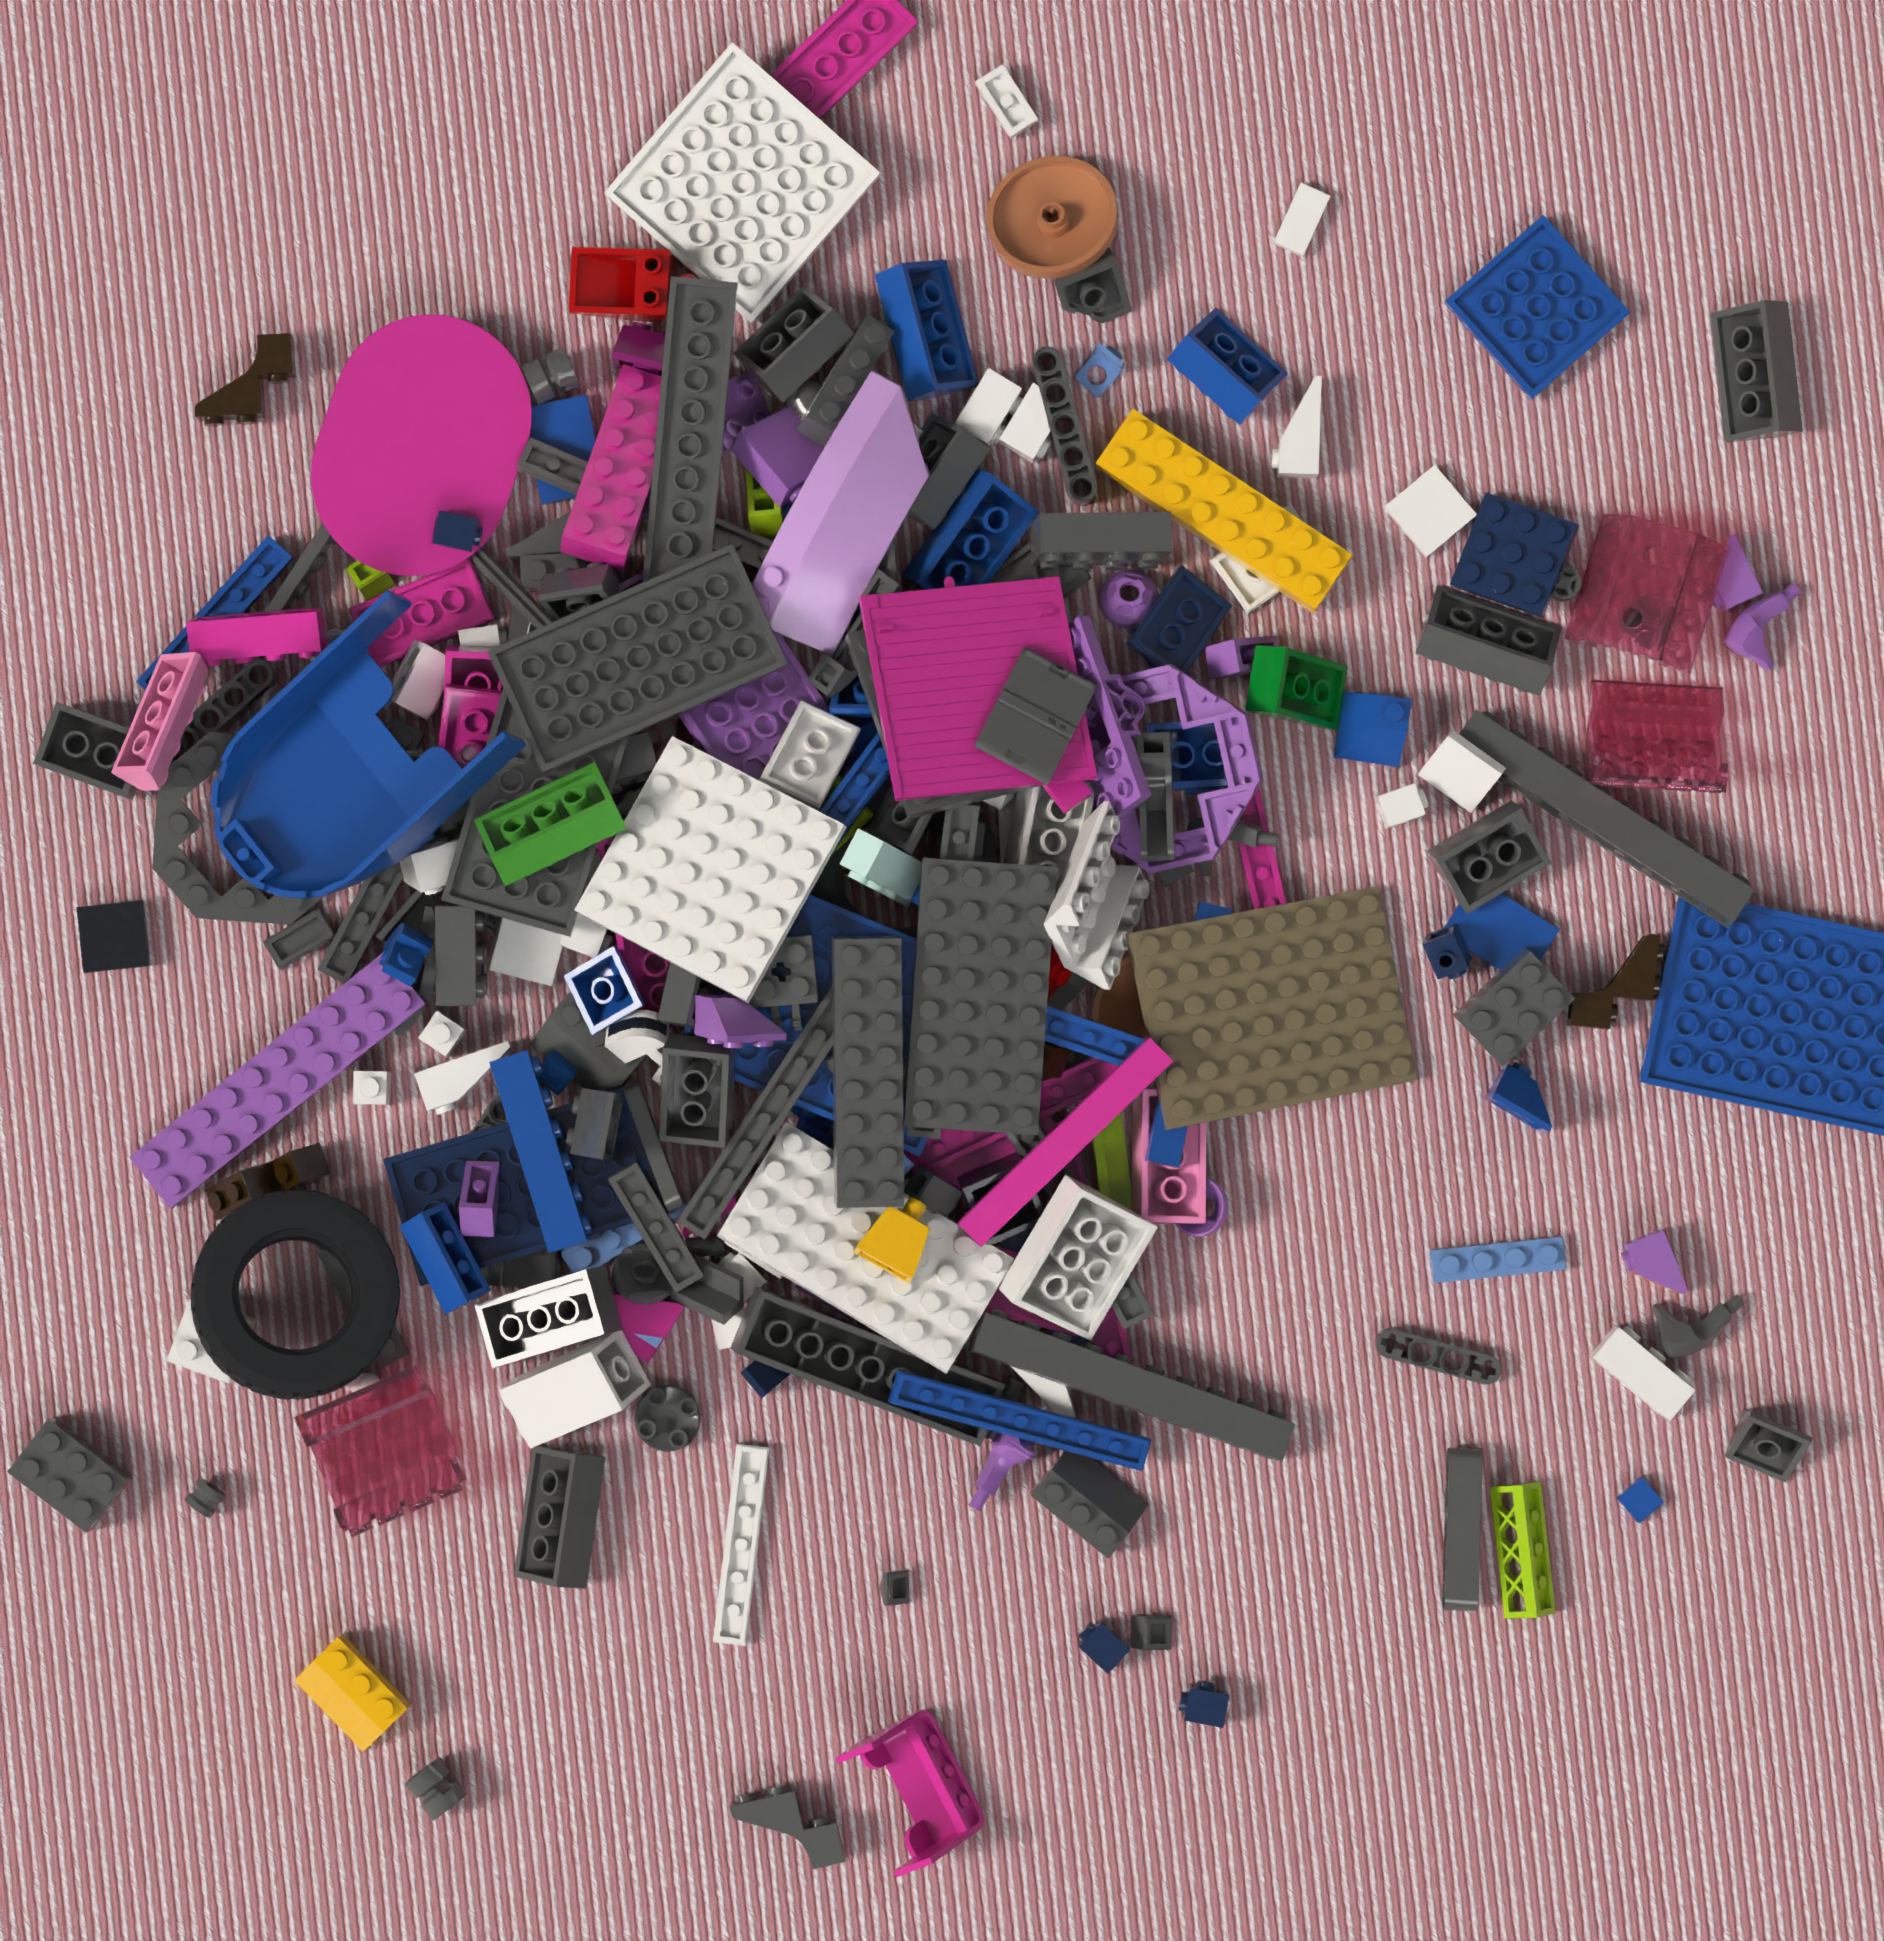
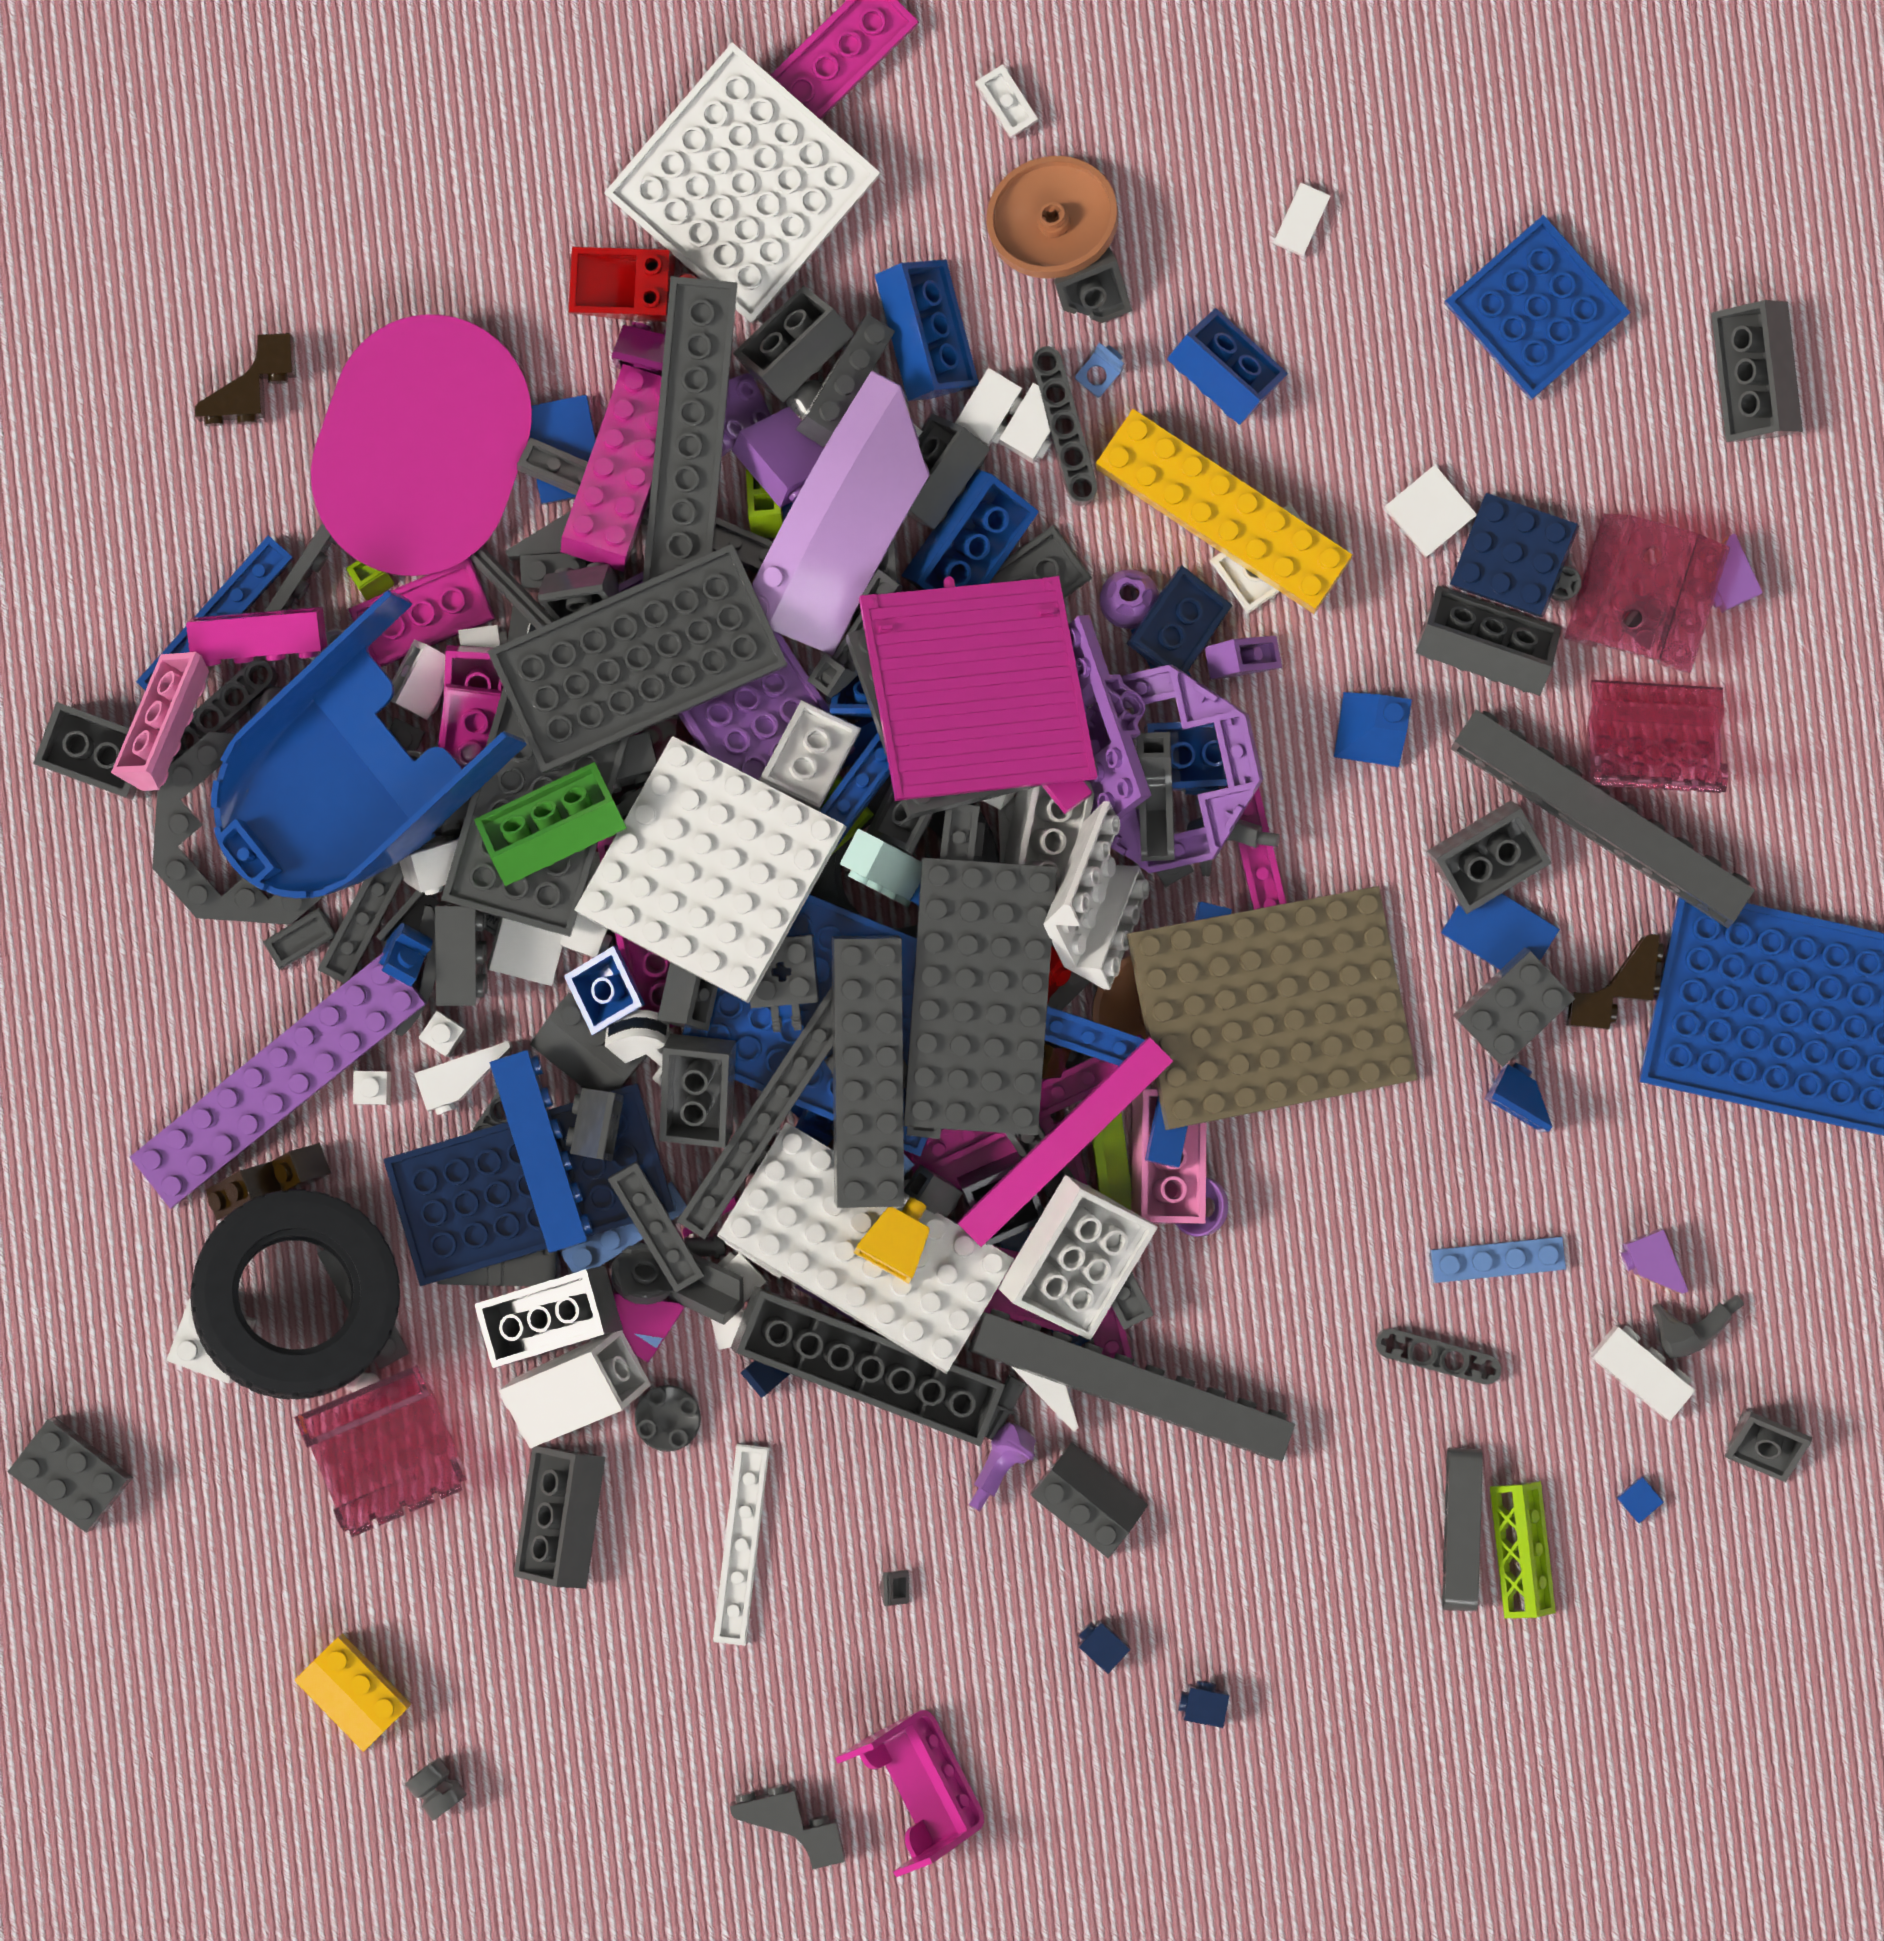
black tile [76,900,151,973] -> none
dark grey wheel [184,1477,226,1518] -> none
blue brick [400,1202,491,1315] -> none
dark blue brick [431,511,483,552] -> none
medium lavender slope [459,1161,500,1237] -> none
dark grey wheel [521,347,580,405] -> none
blue tile [538,1049,579,1096] -> none
dark grey beam [624,1084,684,1211] -> none
medium lavender slope [694,994,786,1048] -> none
blue tile [888,1370,1151,1471] -> none
dark grey piece [974,646,1097,785] -> none
dark grey brick [1030,512,1173,571] -> none
dark grey slope [1130,1615,1172,1650] -> none
green slope [1245,645,1348,731] -> none
white slope [1271,376,1322,479] -> none
white brick [1375,783,1428,829] -> none
white tile [1418,729,1506,813] -> none
dark blue brick [1422,923,1472,980] -> none
medium lavender animal [1724,583,1801,671] -> none

